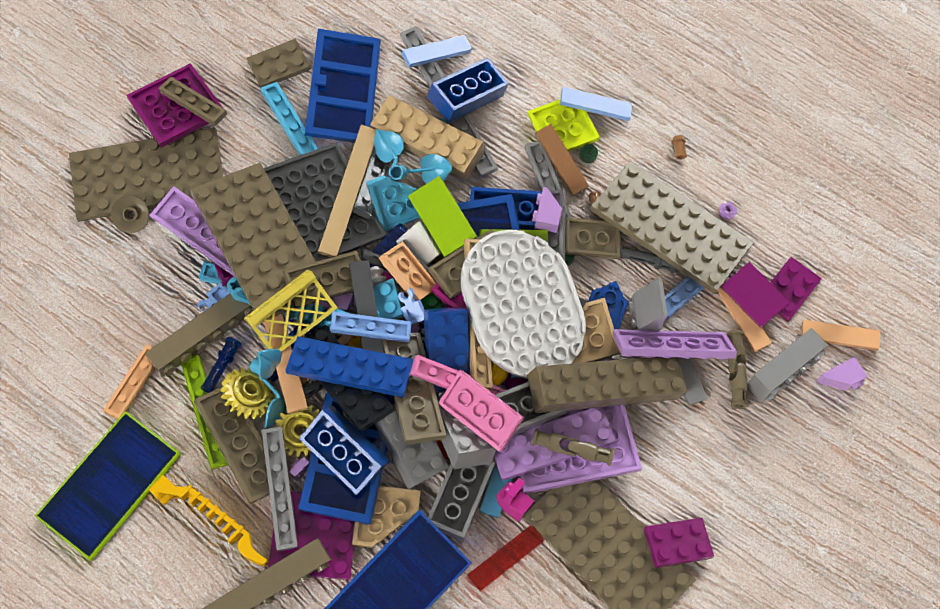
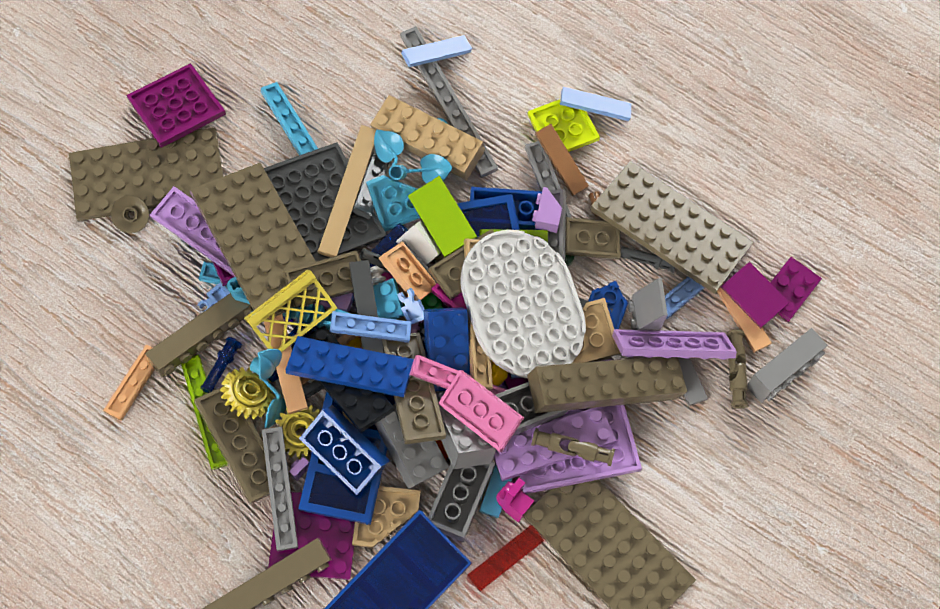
clear blue door [35,411,181,562] -> none
yellow piece [148,475,269,567] -> none
dark tan plate [159,77,227,126] -> none
dark tan plate [247,38,310,88] -> none
door [304,28,381,143] -> none
blue brick [427,57,509,123] -> none
clear green tile [579,144,598,163] -> none
magenta plate [644,518,714,568] -> none
medium nougat pin [671,135,687,160] -> none
lavender plate [719,202,737,220] -> none
light nougat tile [801,320,880,351] -> none
lavender slope [817,357,868,391] -> none

